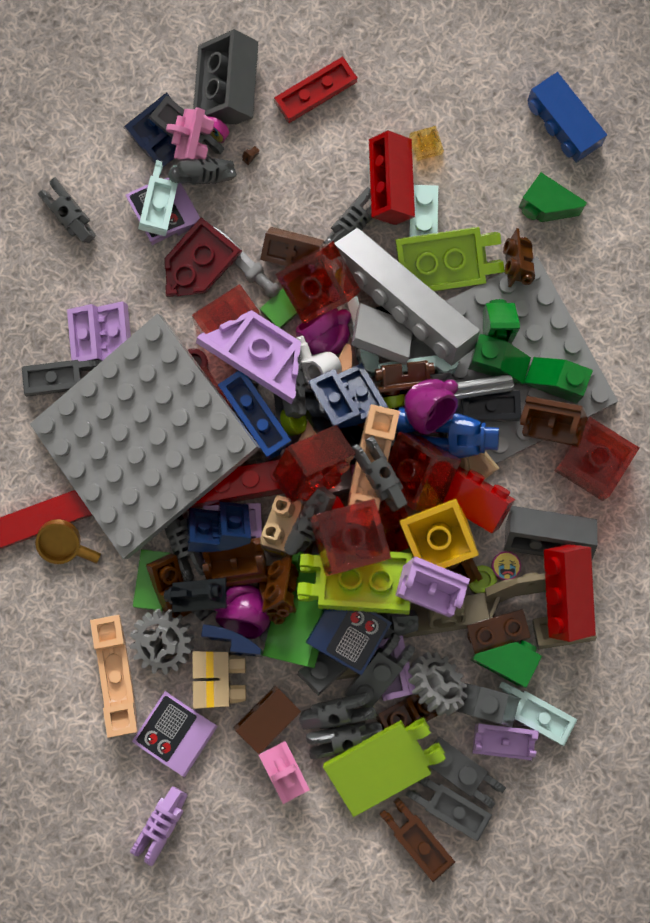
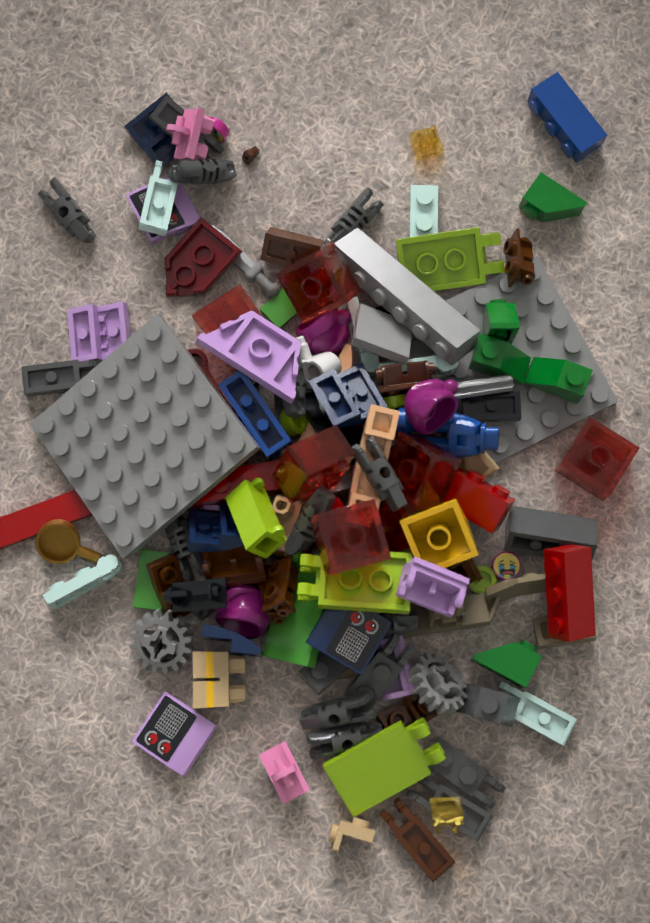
light nougat slope [90,615,138,738] -> none
lavender hinge [130,787,188,866] -> none
dark grey slope [193,29,258,125] -> none
reddish brown hinge [233,685,301,754] -> none
red plate [274,56,358,123] -> none
red brick [369,130,415,225] -> none
reddish brown hinge [467,609,531,654] -> none
lavender hinge [472,723,539,760] -> none
reddish brown hinge [520,396,588,447] -> none
none -> light aqua hinge [43,554,123,609]
none -> lime brick [225,478,287,559]
none -> tan bracket [328,817,376,852]
none -> clear yellow tile [430,797,463,833]

